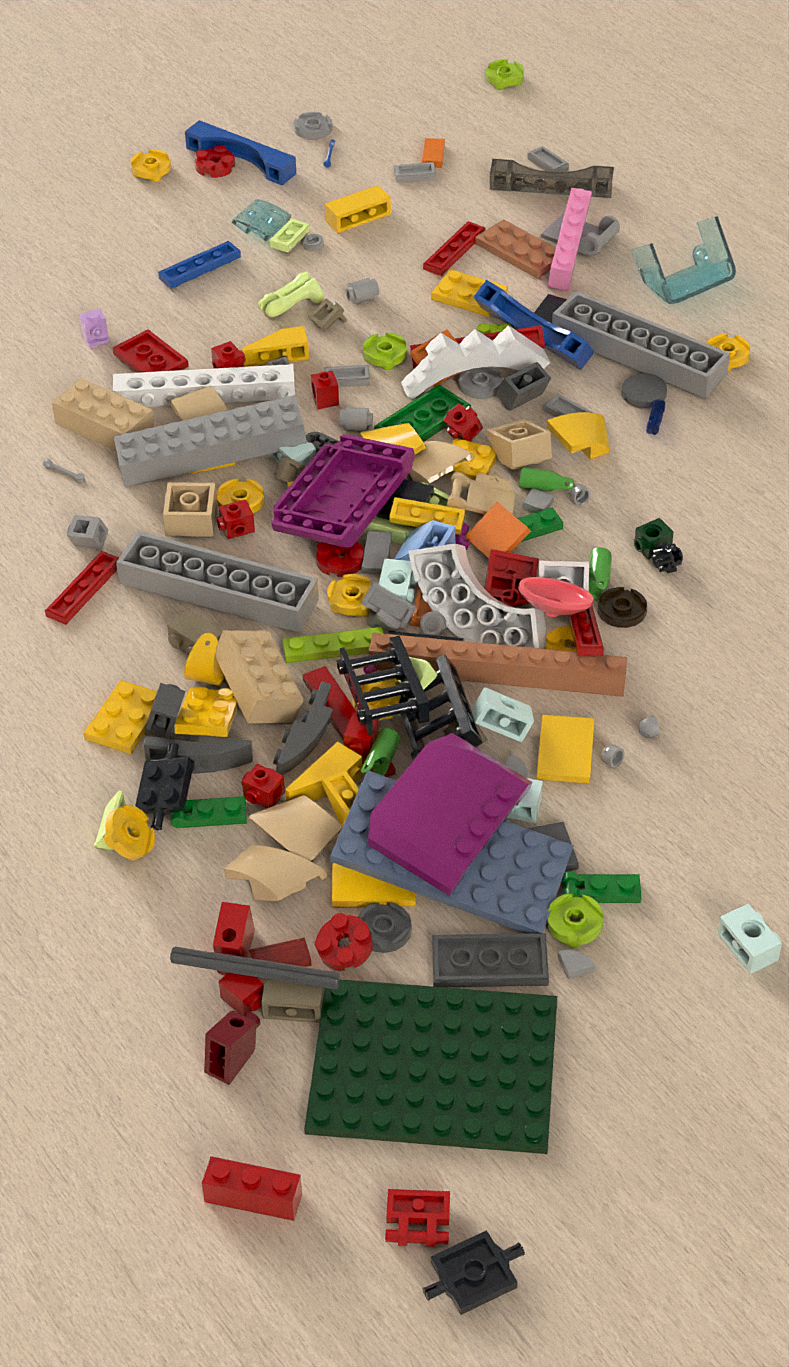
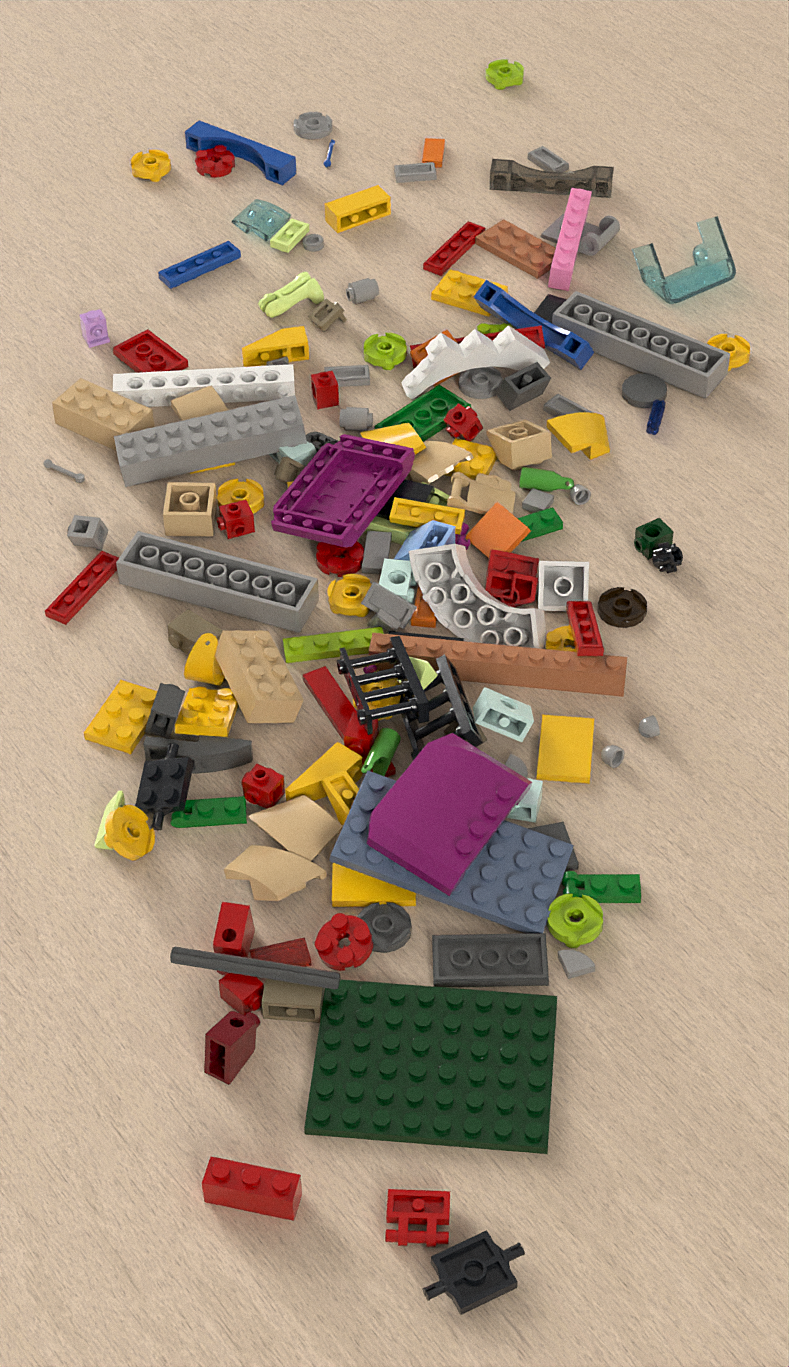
red brick [211,341,246,369] -> none
dark grey slope [273,681,333,775] -> none
light grey tile [420,611,446,636] -> none
coral dish [518,577,594,617] -> none
bright green piece [589,547,612,600] -> none
light aqua brick [718,903,782,974] -> none

